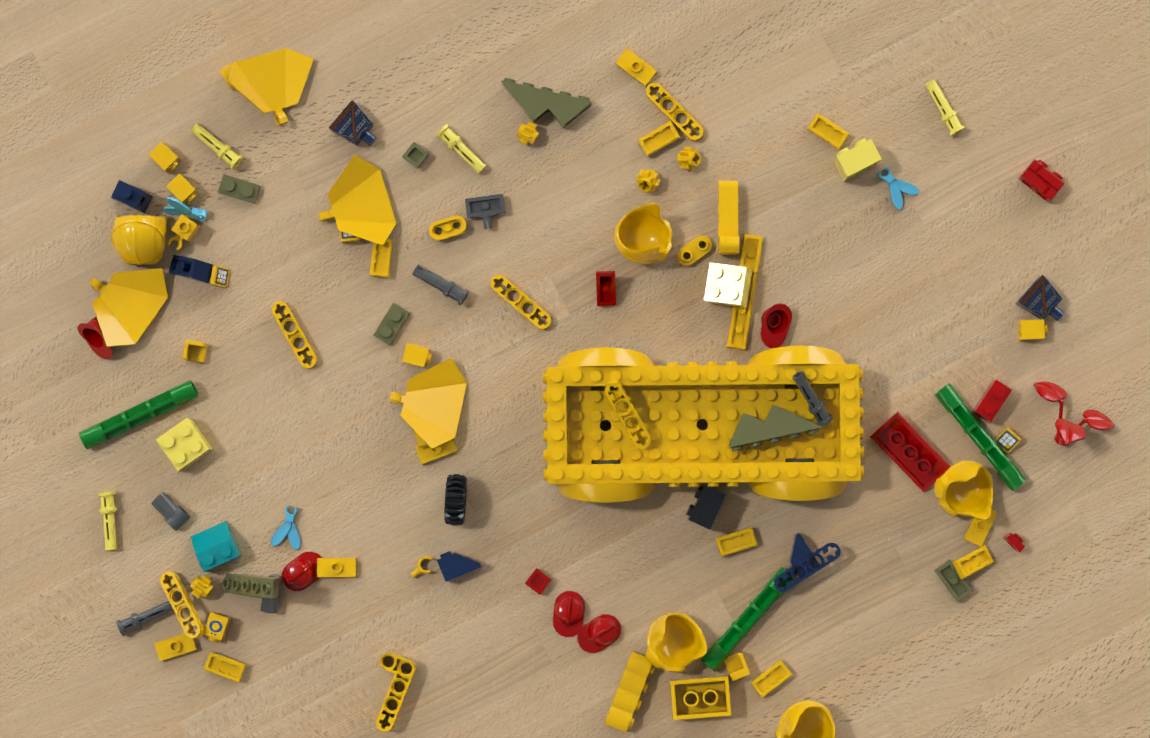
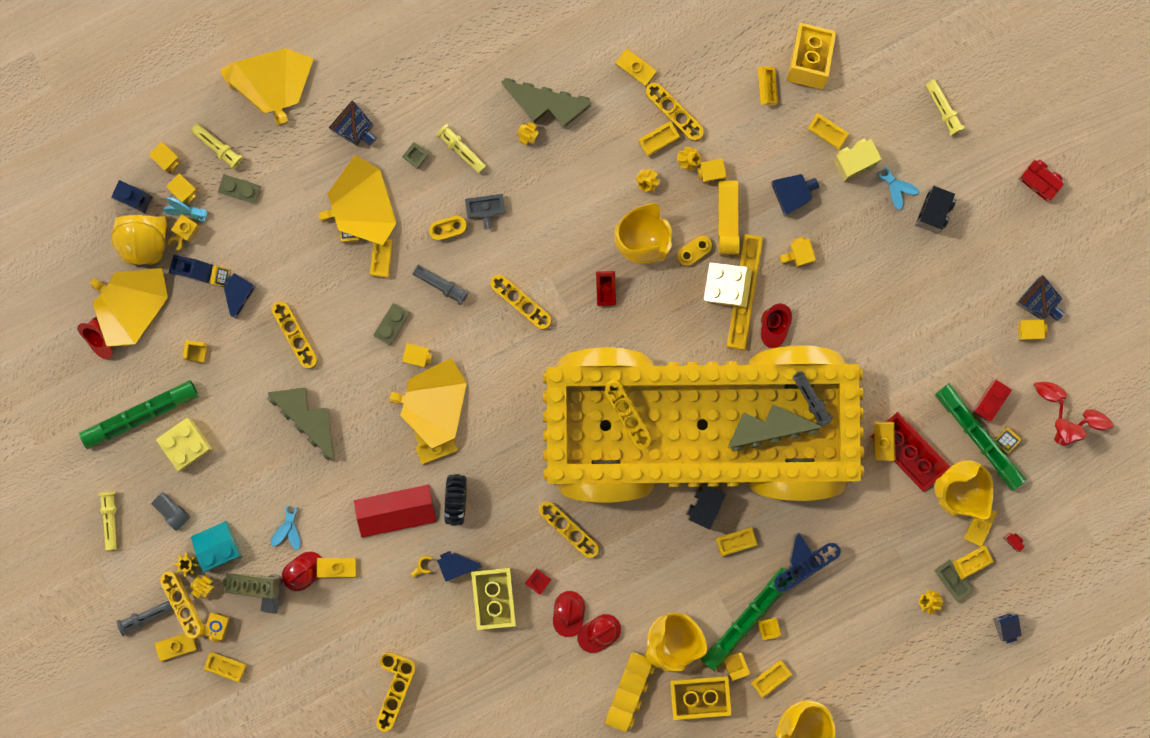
none -> yellow gear [173,552,199,577]
none -> dark blue slope [224,273,256,319]
none -> olive slope [267,387,335,461]
none -> red slope [354,484,437,538]
none -> light yellow brick [471,567,516,630]
none -> yellow beam [539,502,599,558]
none -> yellow brick [697,158,726,183]
none -> yellow plate [757,66,778,106]
none -> yellow plate [758,617,782,640]
none -> dark blue torso [771,174,819,217]
none -> yellow brick [779,237,816,267]
none -> yellow slope [786,22,836,90]
none -> yellow plate [874,422,895,461]
none -> black brick [915,185,956,234]
none -> yellow gear [919,590,943,615]
none -> dark blue slope [993,613,1022,643]

